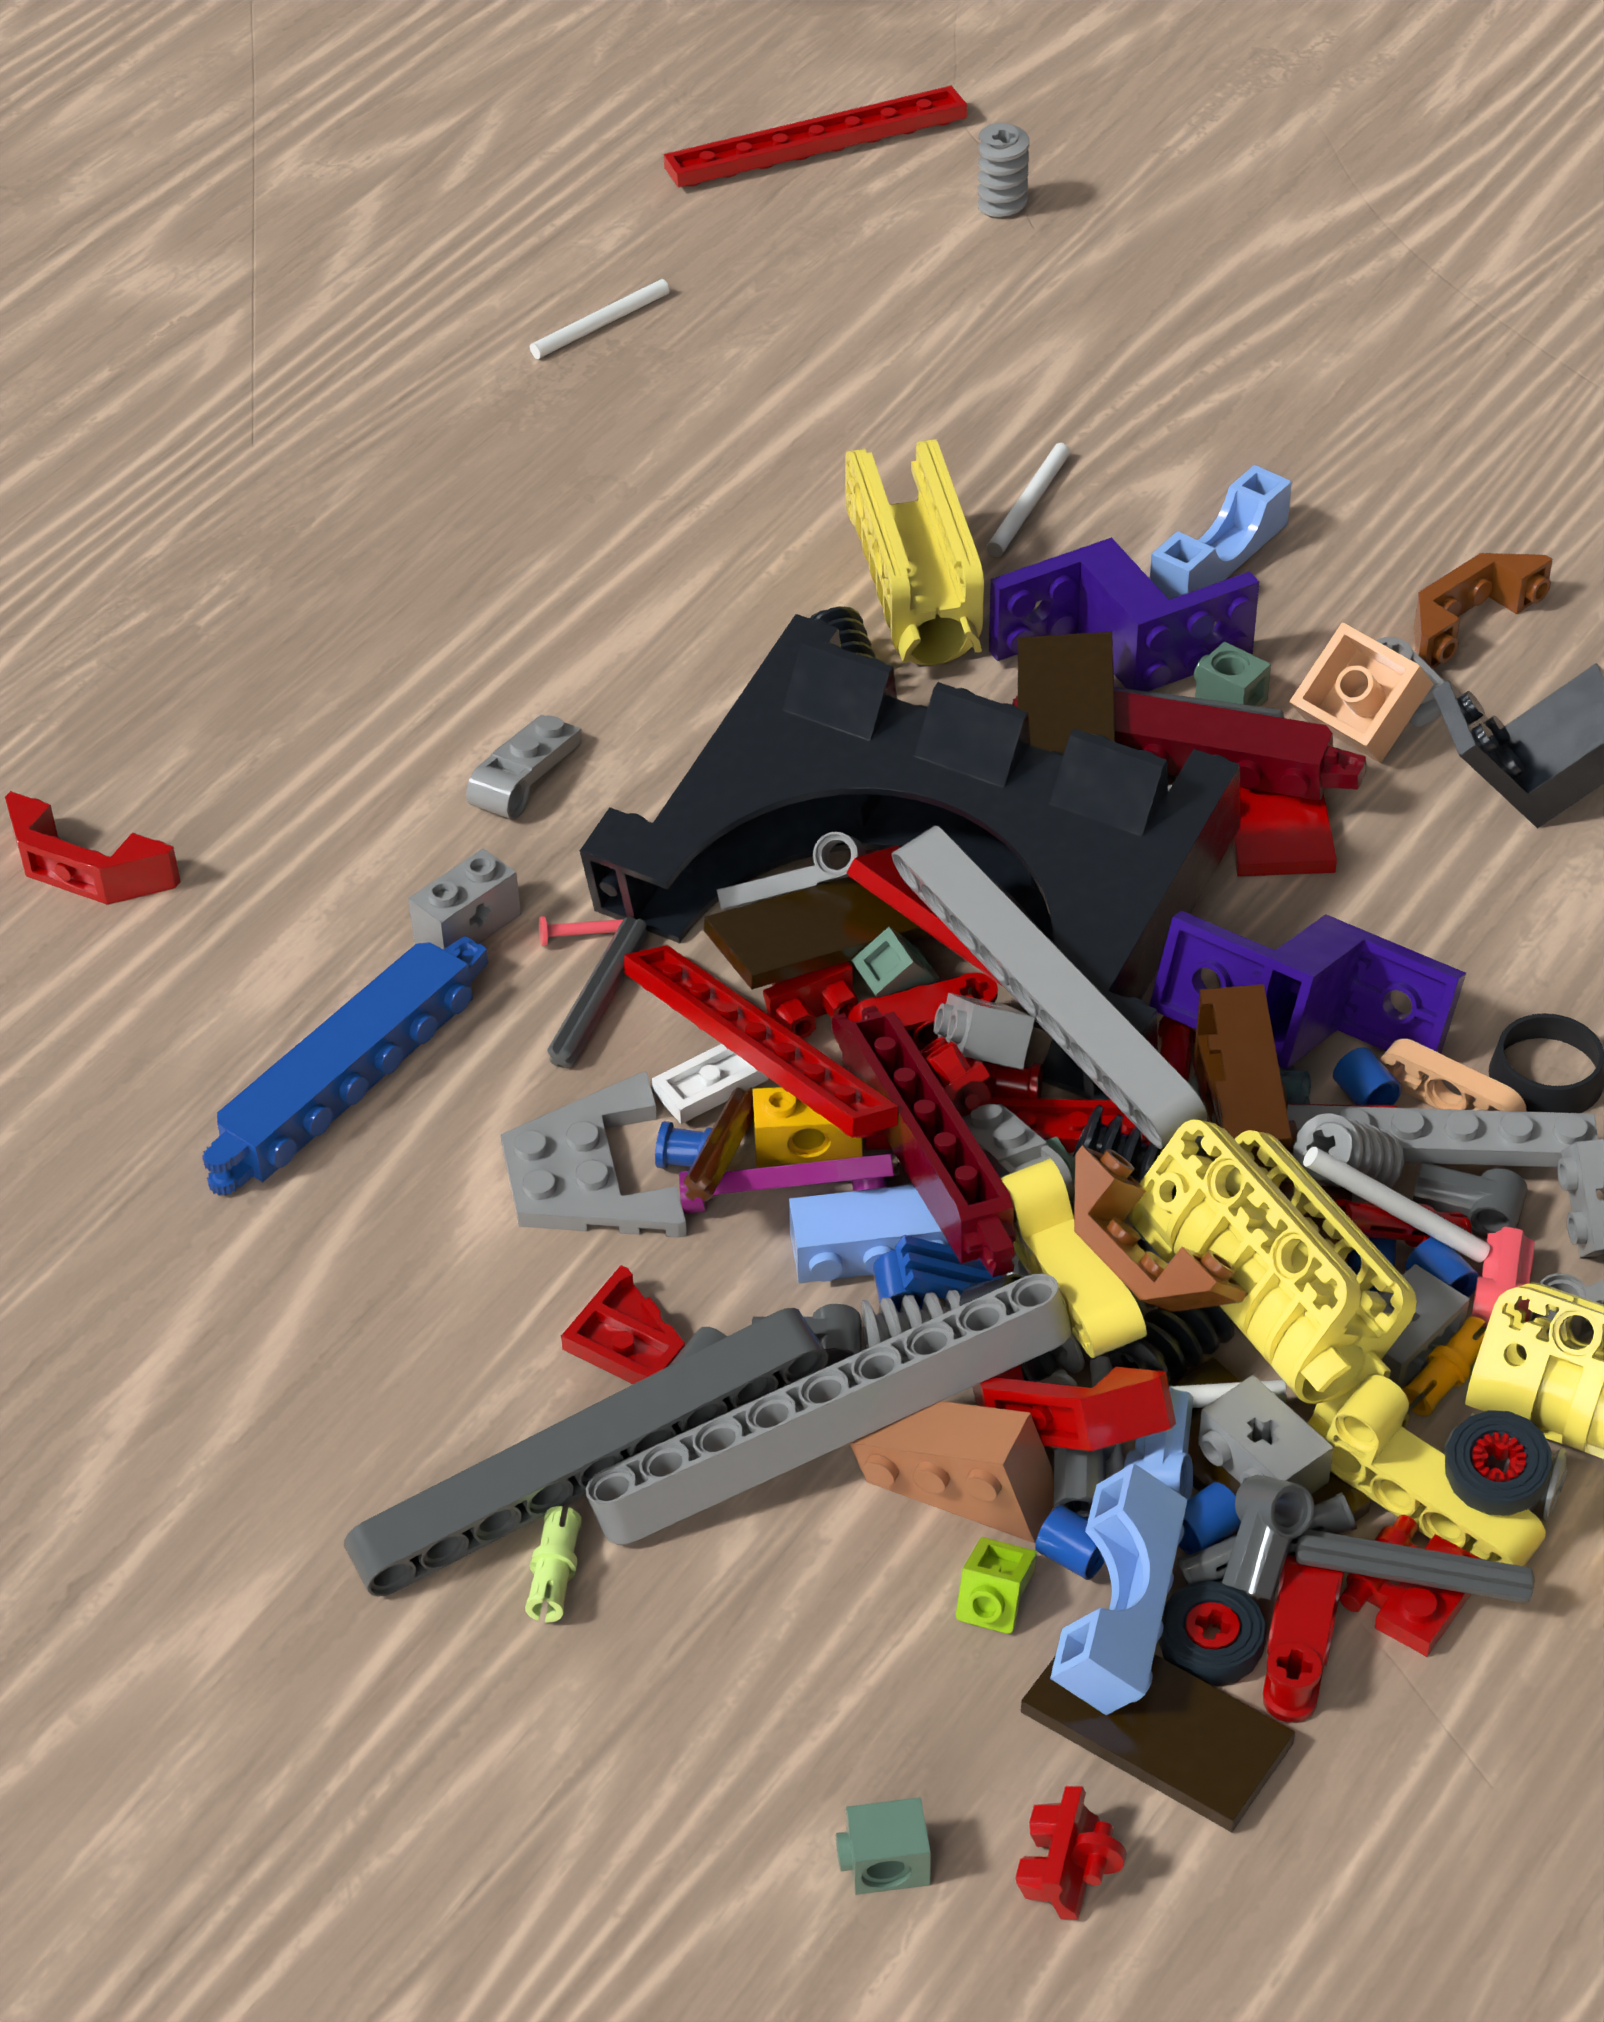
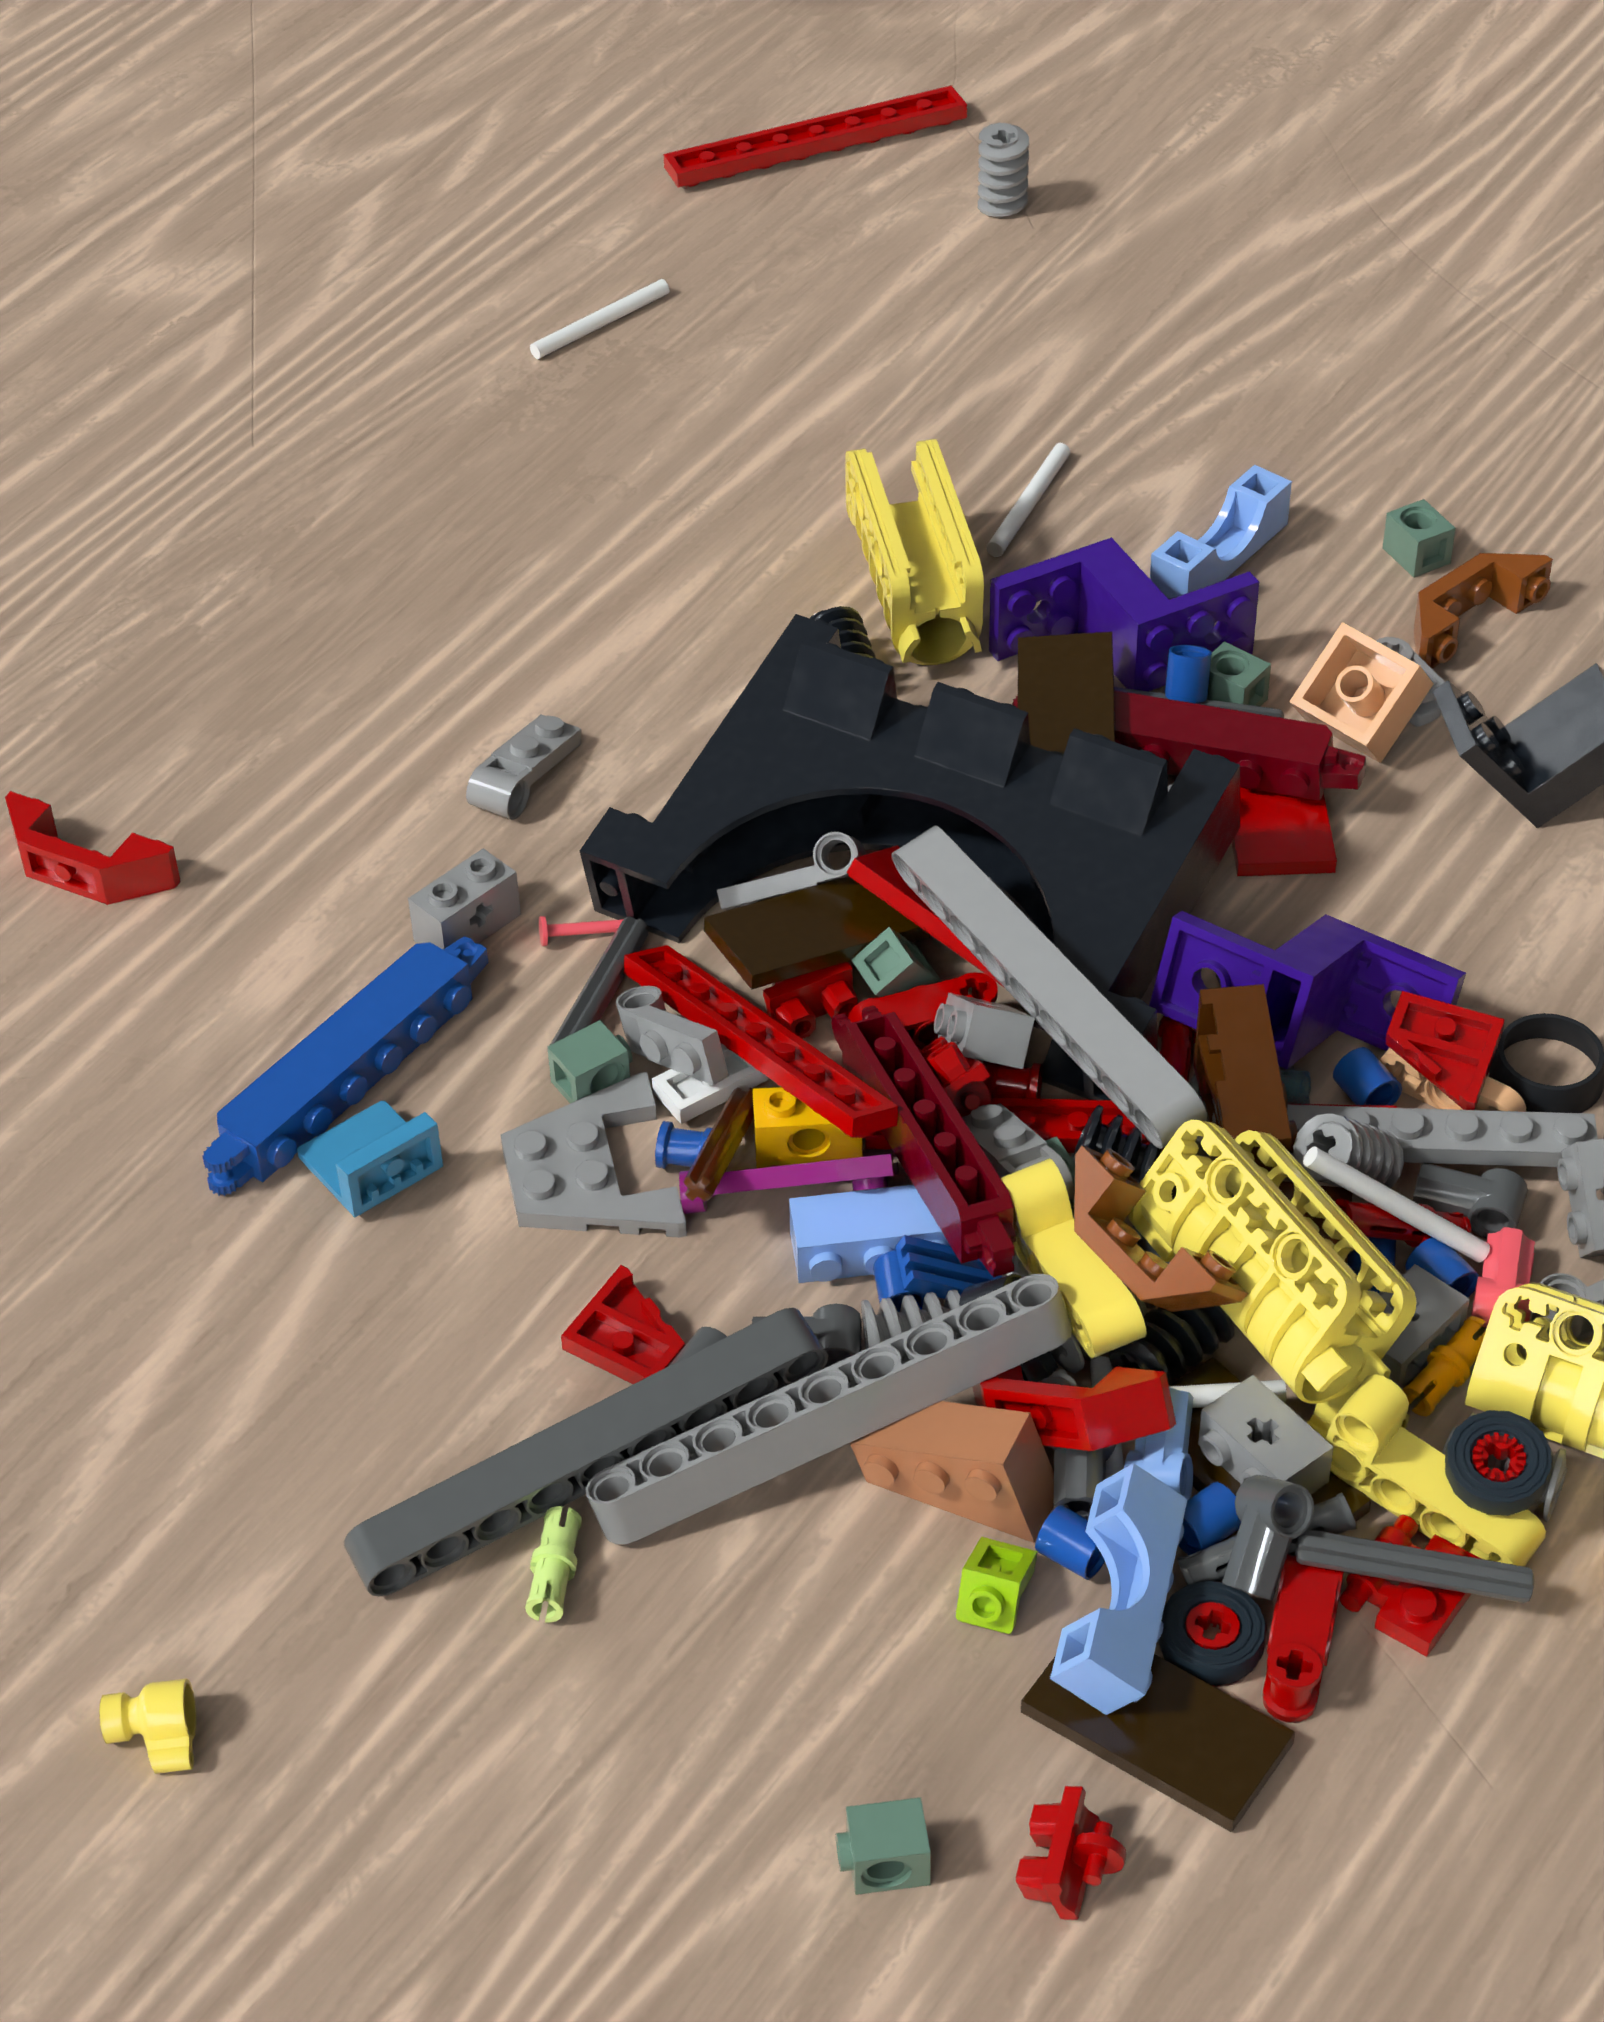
none -> light yellow piece [99,1679,196,1774]
none -> dark azure bracket [297,1101,443,1218]
none -> sand green brick [547,1020,633,1104]
none -> light grey plate [616,986,729,1085]
none -> blue beam [1165,645,1212,703]
none -> sand green brick [1382,499,1456,578]
none -> red wing [1386,991,1505,1110]

